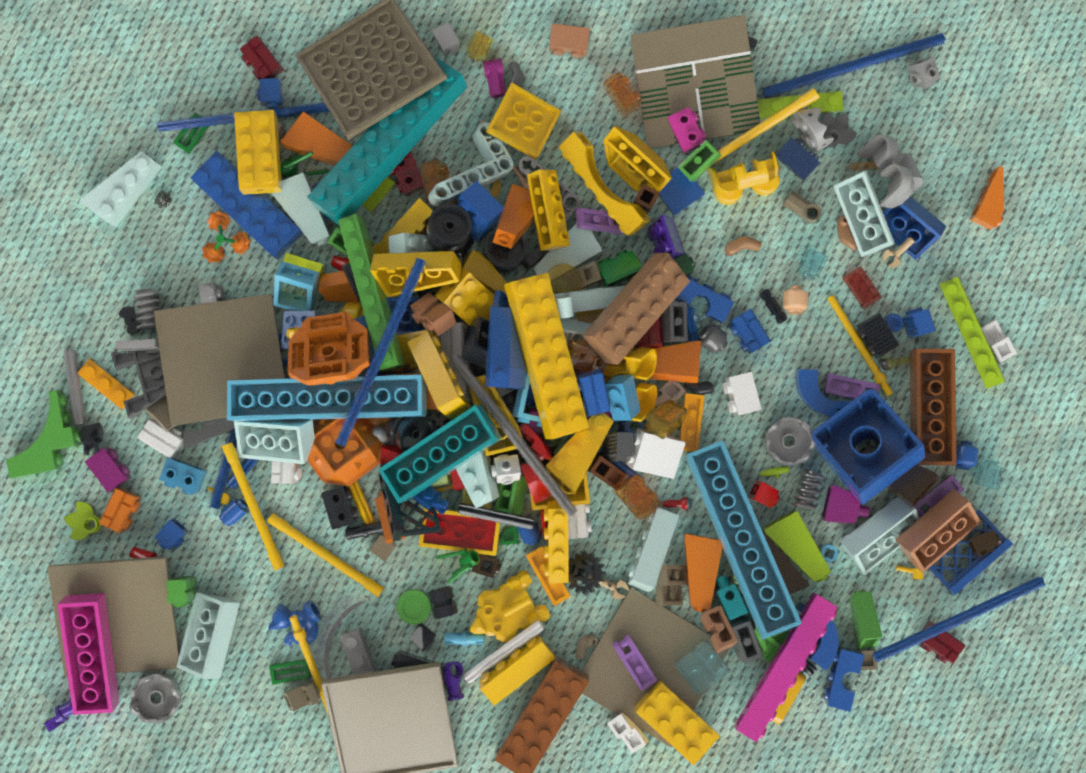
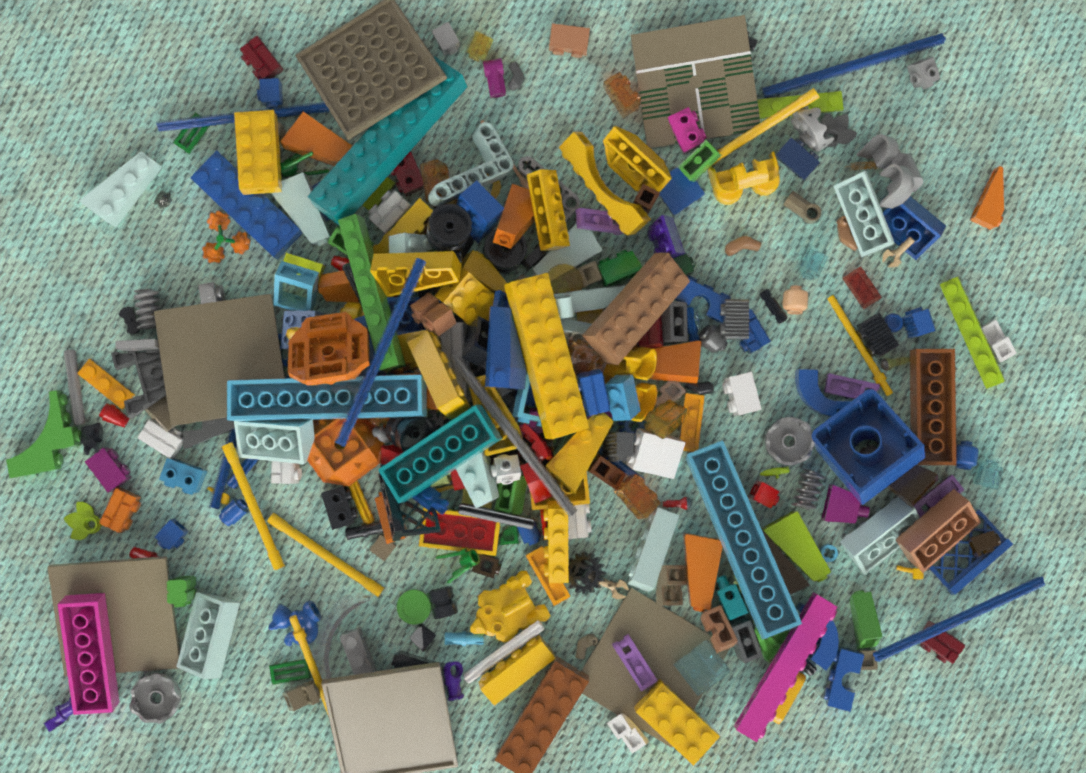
yellow plate [486,83,561,160] -> none
none -> red cone [99,403,130,428]
none -> white brick [368,190,411,234]
none -> dark grey brick [720,299,749,340]

